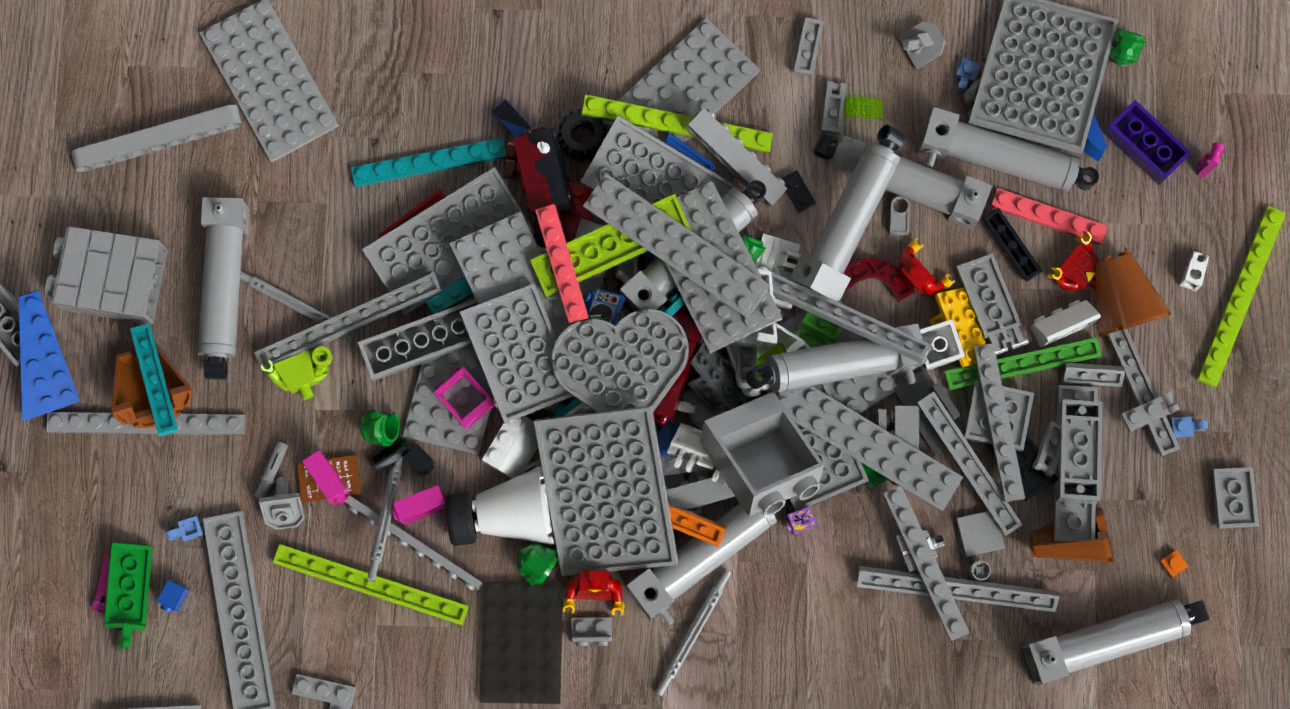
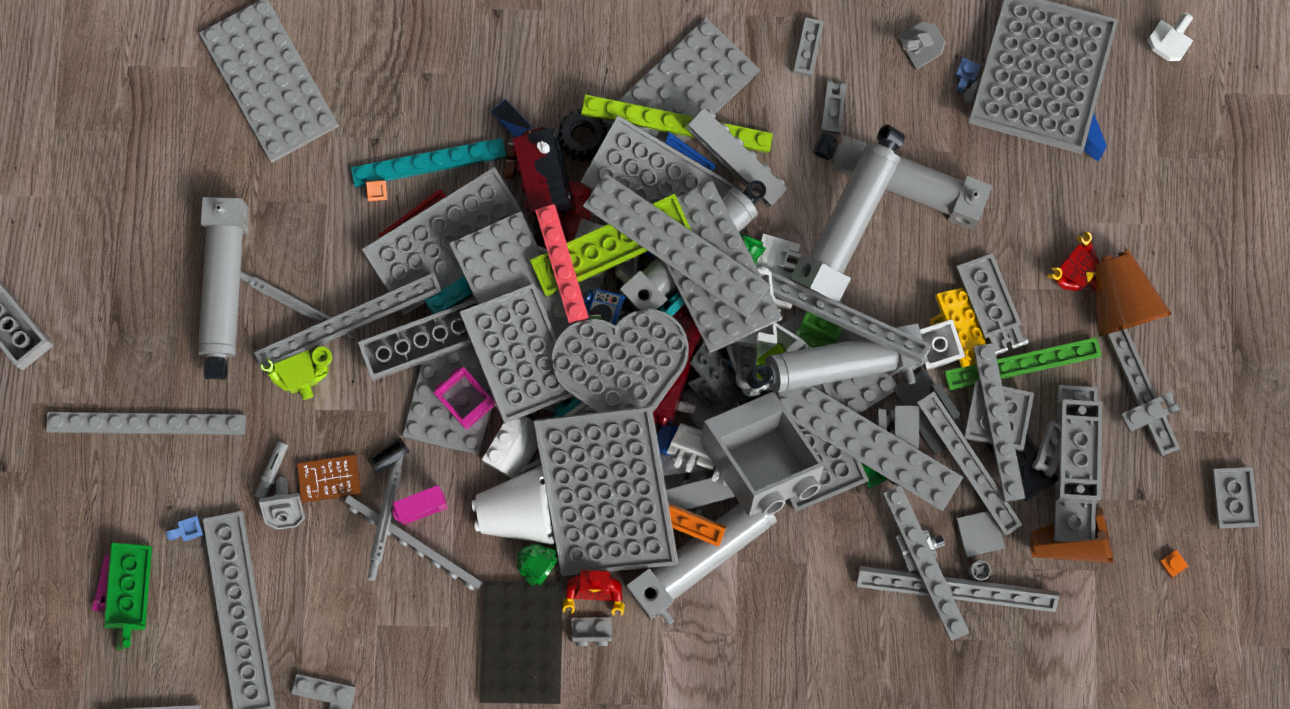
blue wing [19,290,80,422] -> none
light grey brick [45,227,168,324] -> none
light grey beam [71,105,242,172] -> none
dark orange cone [111,344,192,428] -> none
teal plate [130,323,179,437] -> none
blue brick [156,580,190,613] -> none
lime plate [273,544,469,626] -> none
dark pink window [302,450,351,506] -> none
green helmet [359,410,400,446] -> none
black brick [403,444,435,476] -> none
black tyre [445,492,477,546] -> none
light grey axle [655,570,731,696] -> none
black plate [781,170,816,213] -> none
medium lavender brick [785,507,817,535] -> none
dark red plate [843,258,916,303] -> none
clear neon green plate [844,97,884,120] -> none
light grey piece [889,196,910,236] -> none
red torso [898,238,955,295] -> none
light grey piece [918,107,1099,192] -> none
black brick [982,207,1043,282] -> none
coral plate [990,188,1108,245] -> none
light grey piece [1021,599,1210,685] -> none
white slope [1030,300,1101,348] -> none
light grey plate [1062,363,1125,387] -> none
dark purple brick [1104,100,1191,185] -> none
green helmet [1109,28,1147,67] -> none
medium blue plate [1170,417,1208,438] -> none
white leg [1179,250,1209,291] -> none
dark pink plate [1197,143,1225,178] -> none
lime plate [1197,206,1286,388] -> none
none -> orange plate [366,180,387,201]
none -> white piece [1148,12,1193,61]

